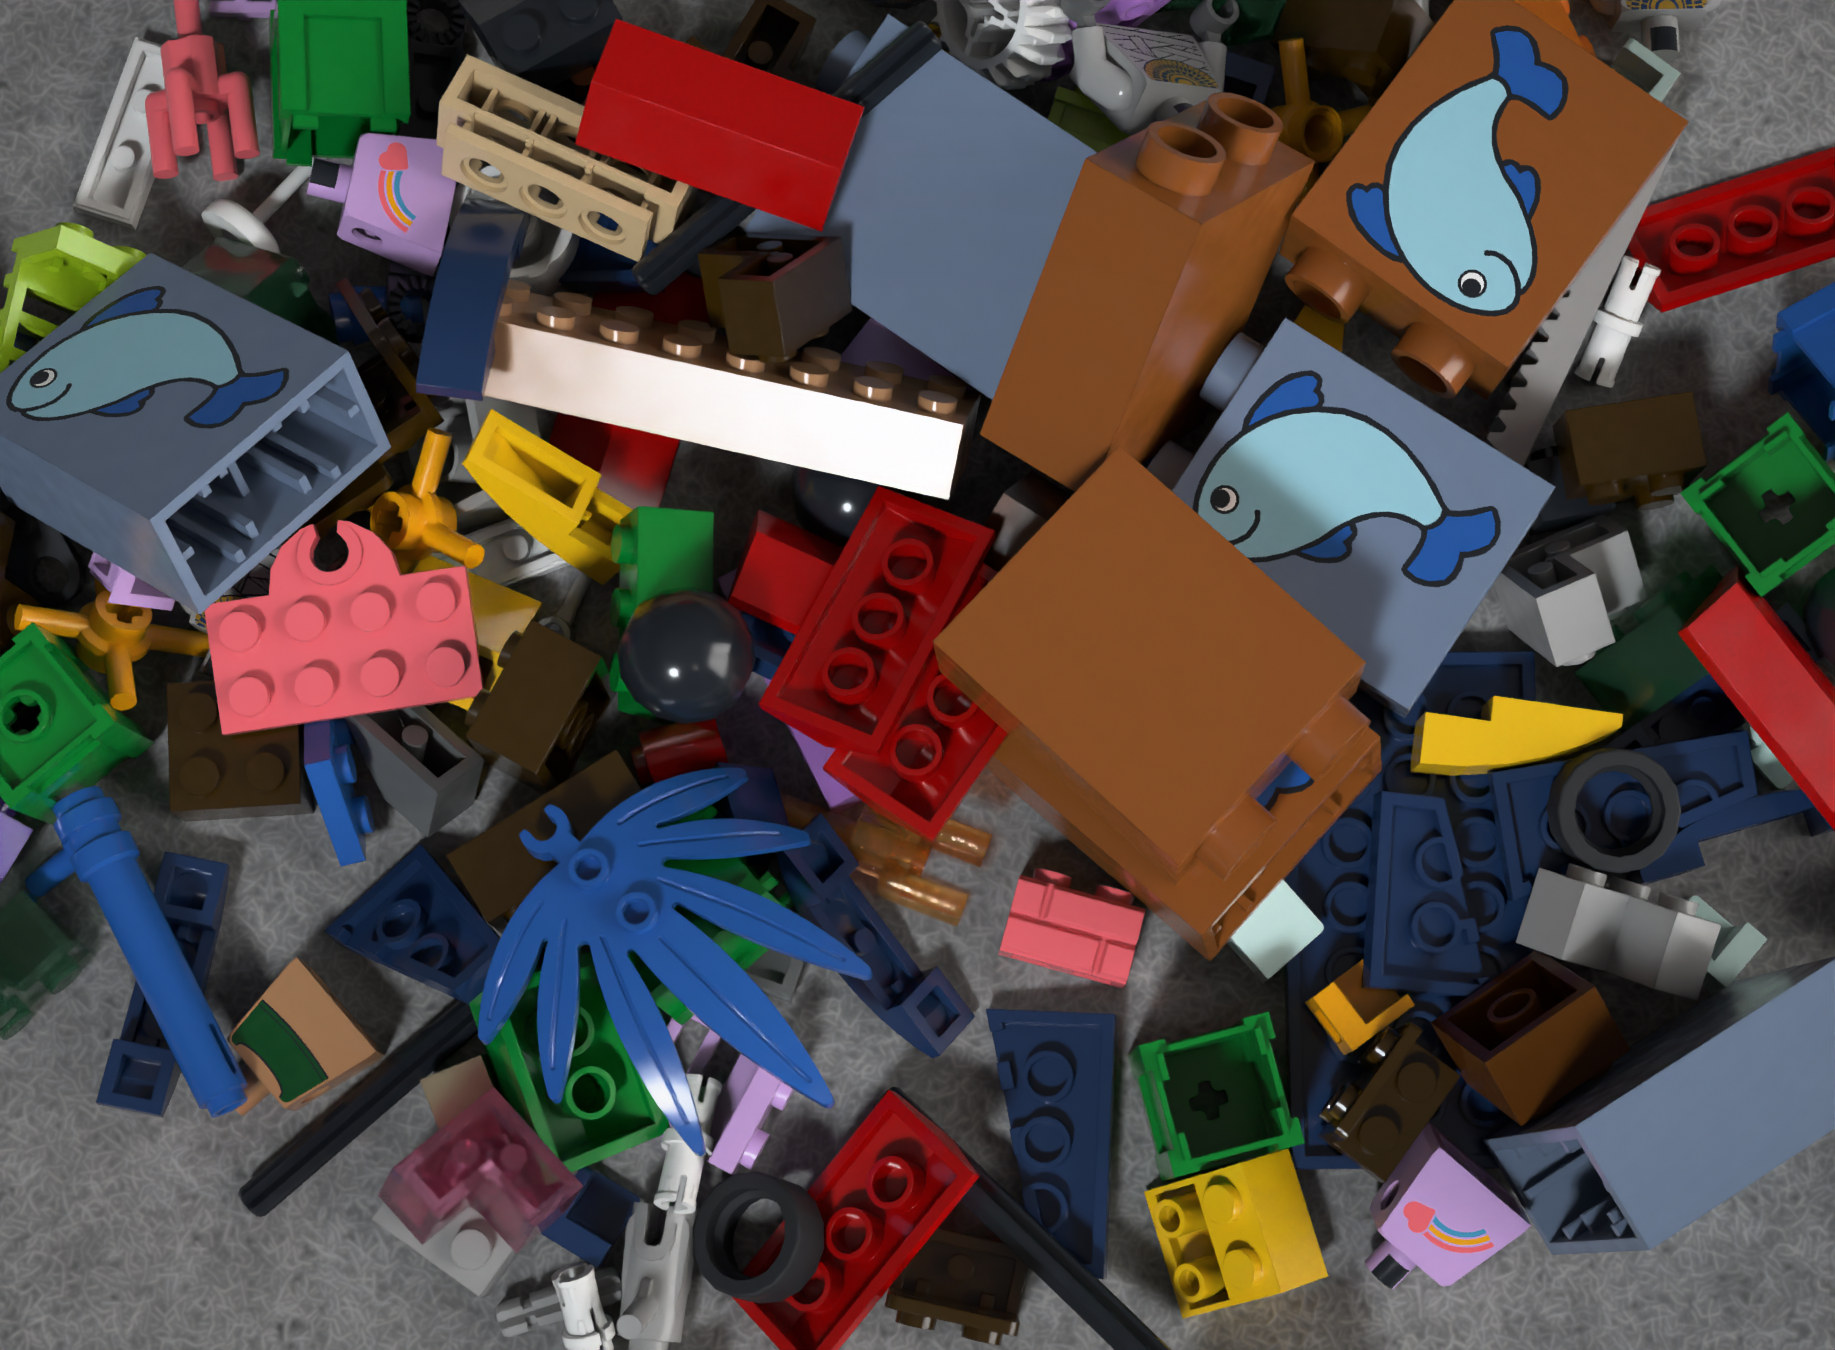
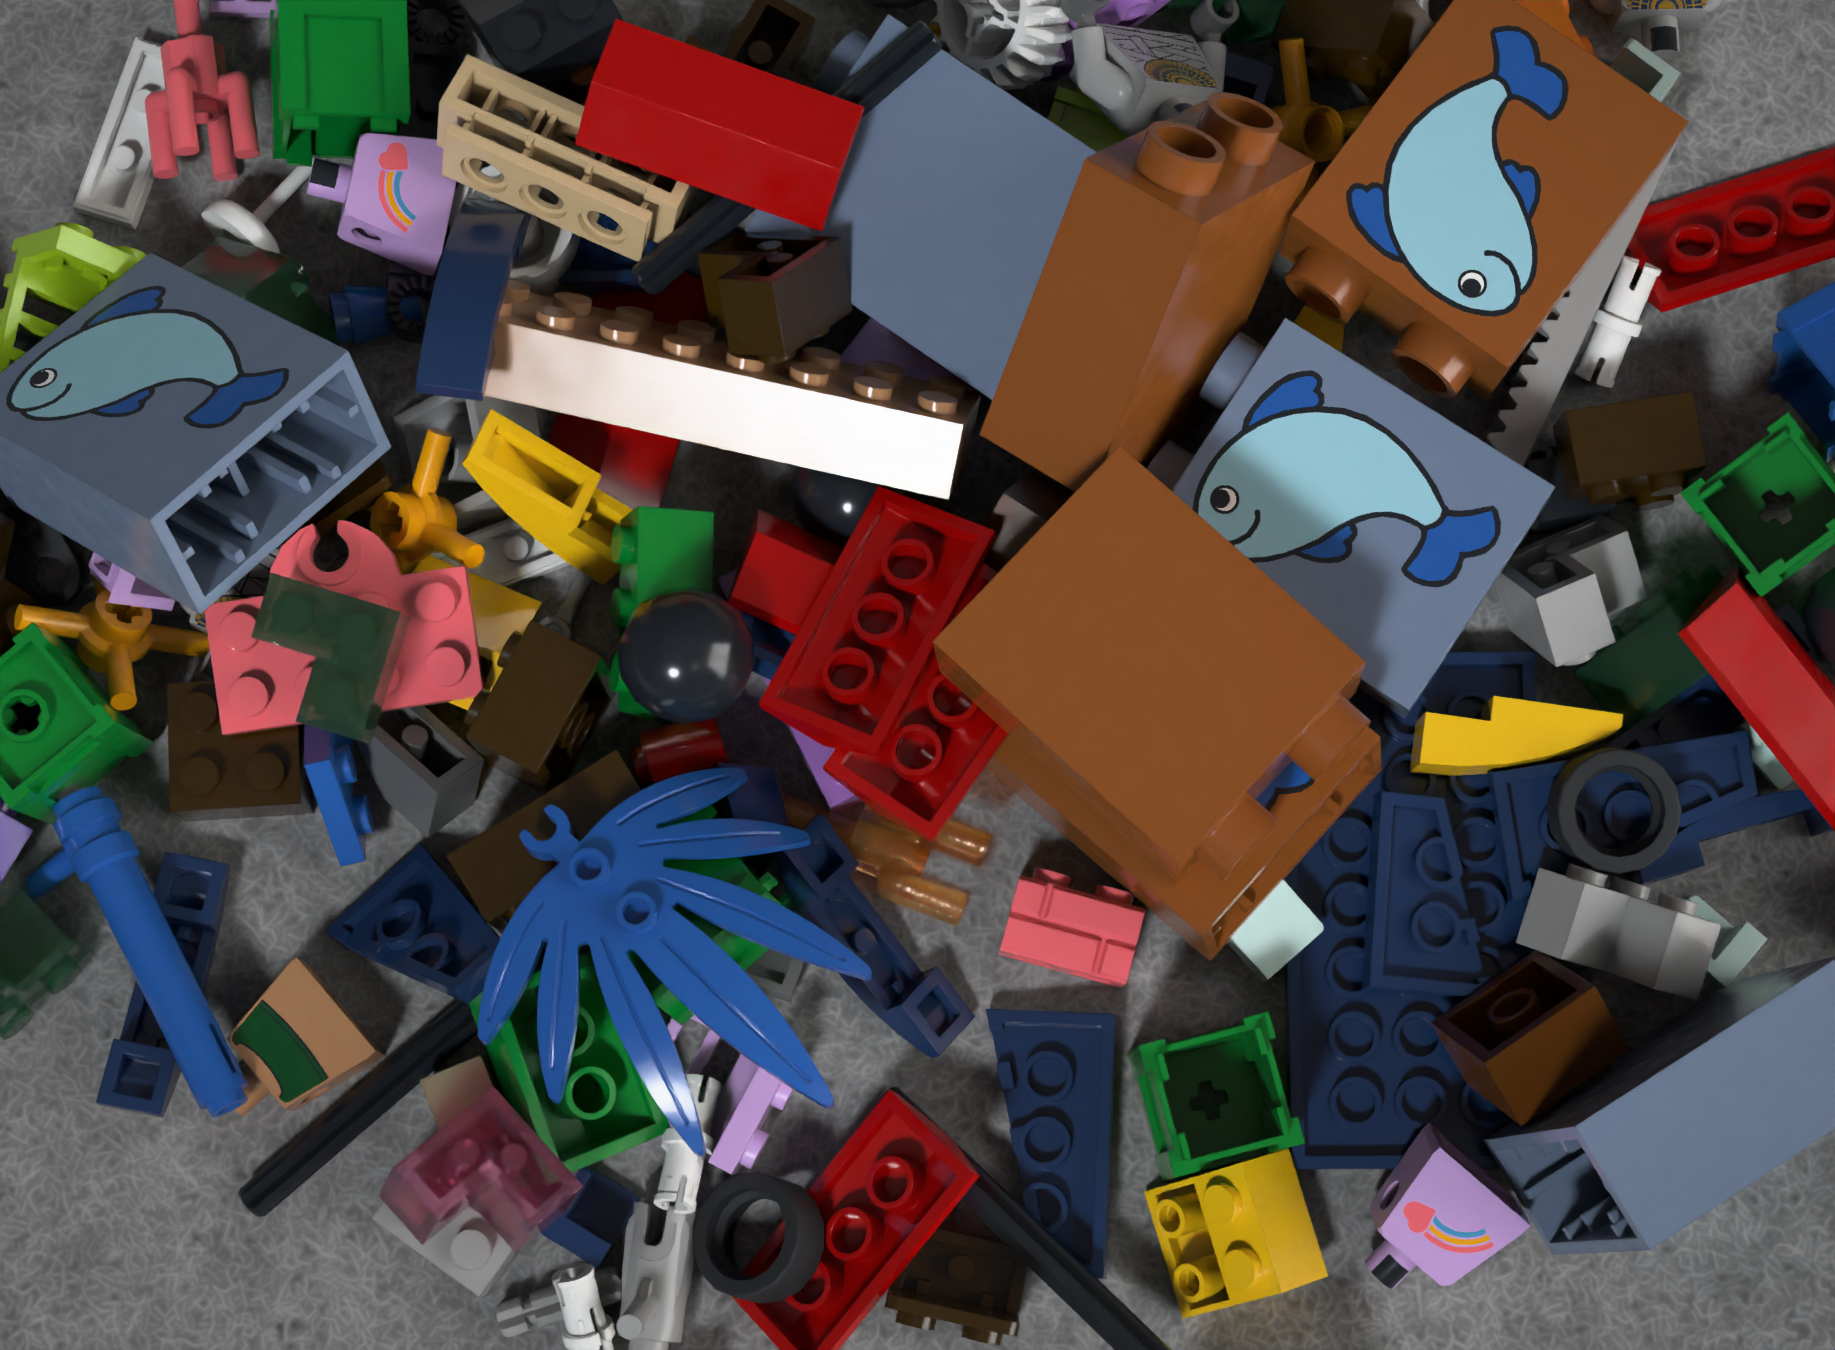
dark brown bracket [336,277,444,464] -> none
light orange panel [1305,960,1415,1055] -> none
dark brown bracket [1317,1022,1461,1183] -> none
none -> clear green brick [251,573,410,744]

